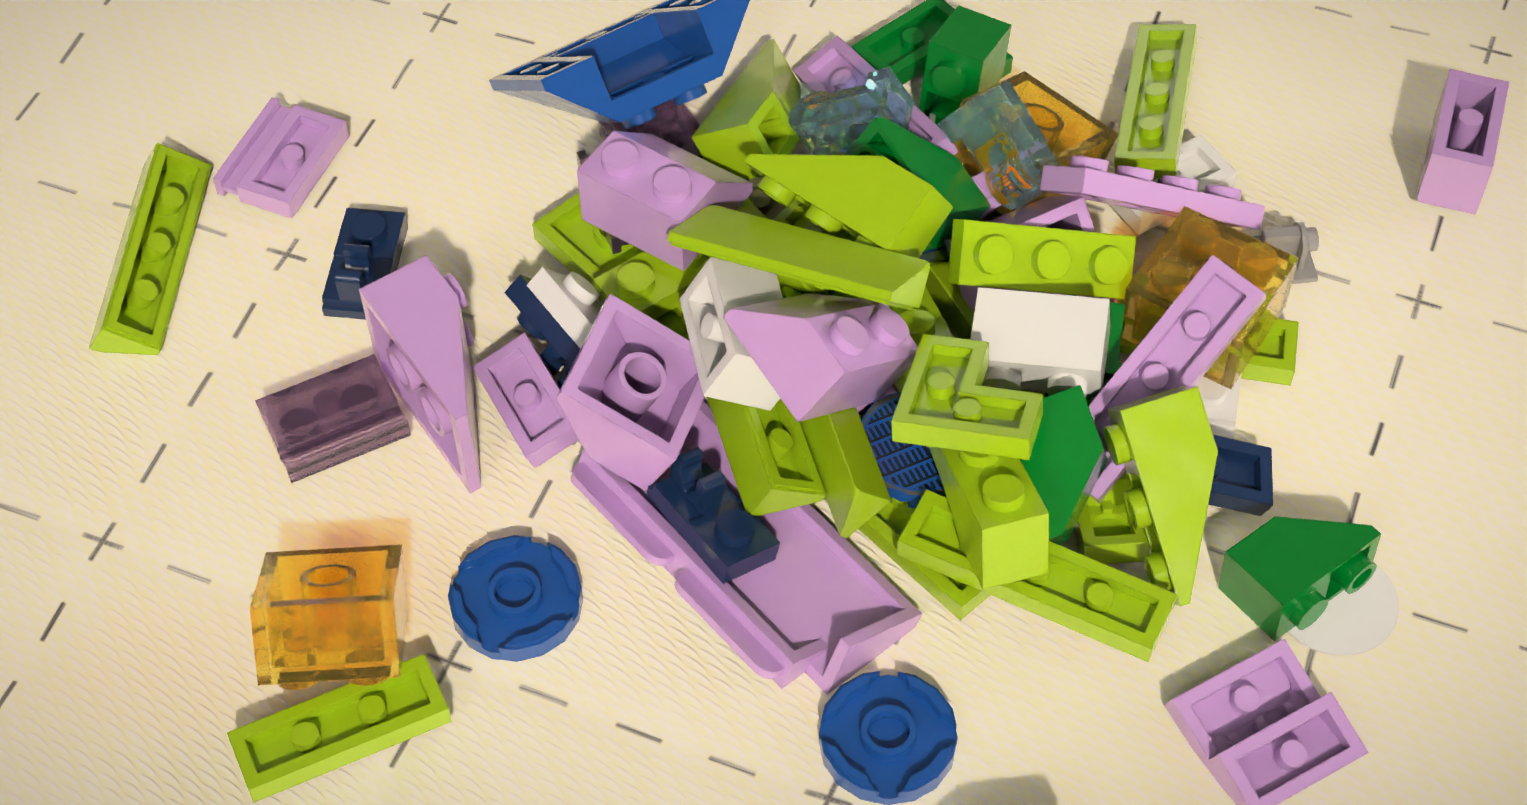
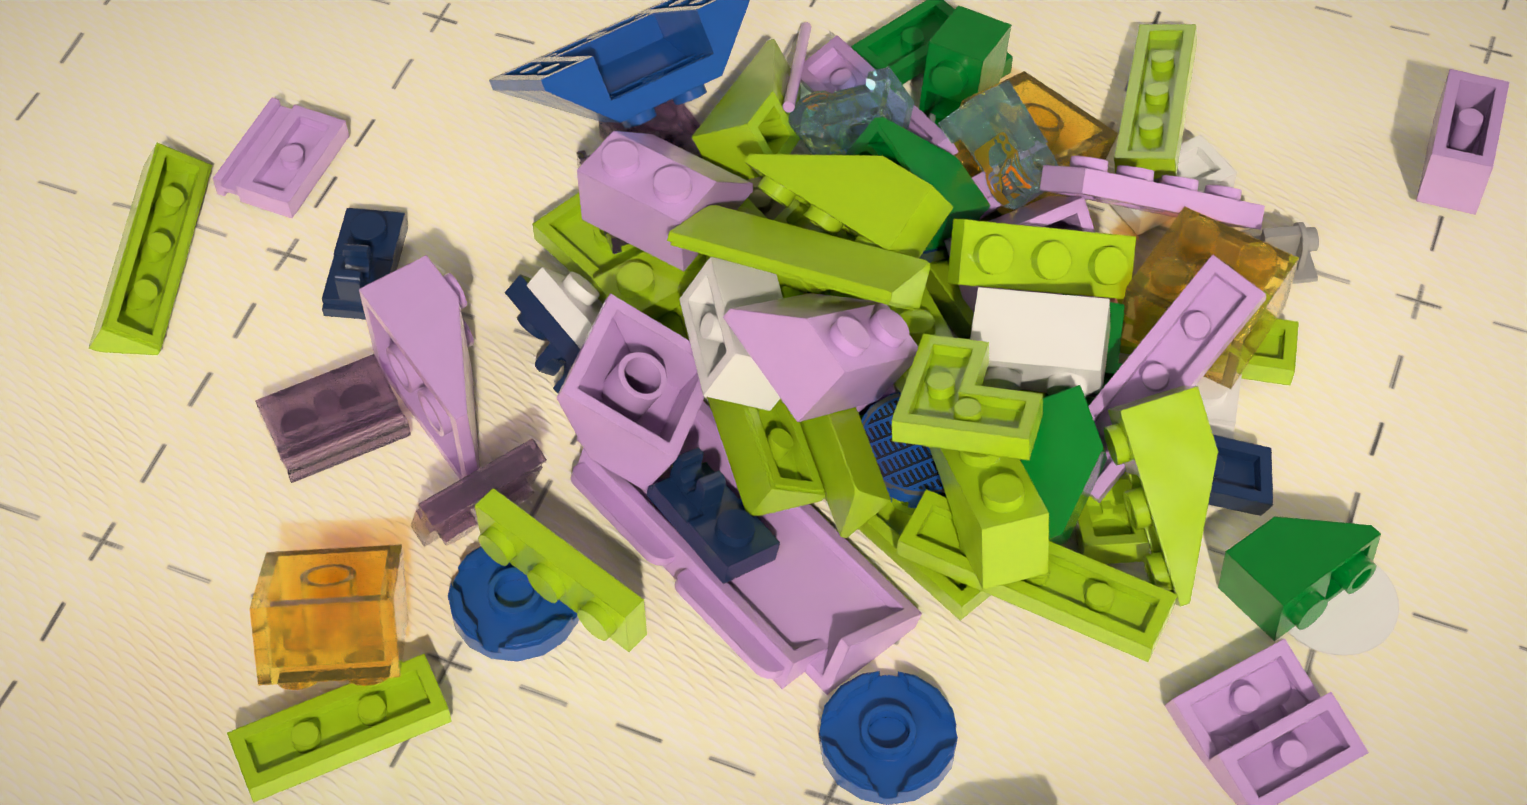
lavender plate [472,332,579,468] -> none
none -> clear purple plate [410,438,547,547]
none -> lime plate [475,488,647,652]
none -> lavender axle [783,22,812,112]

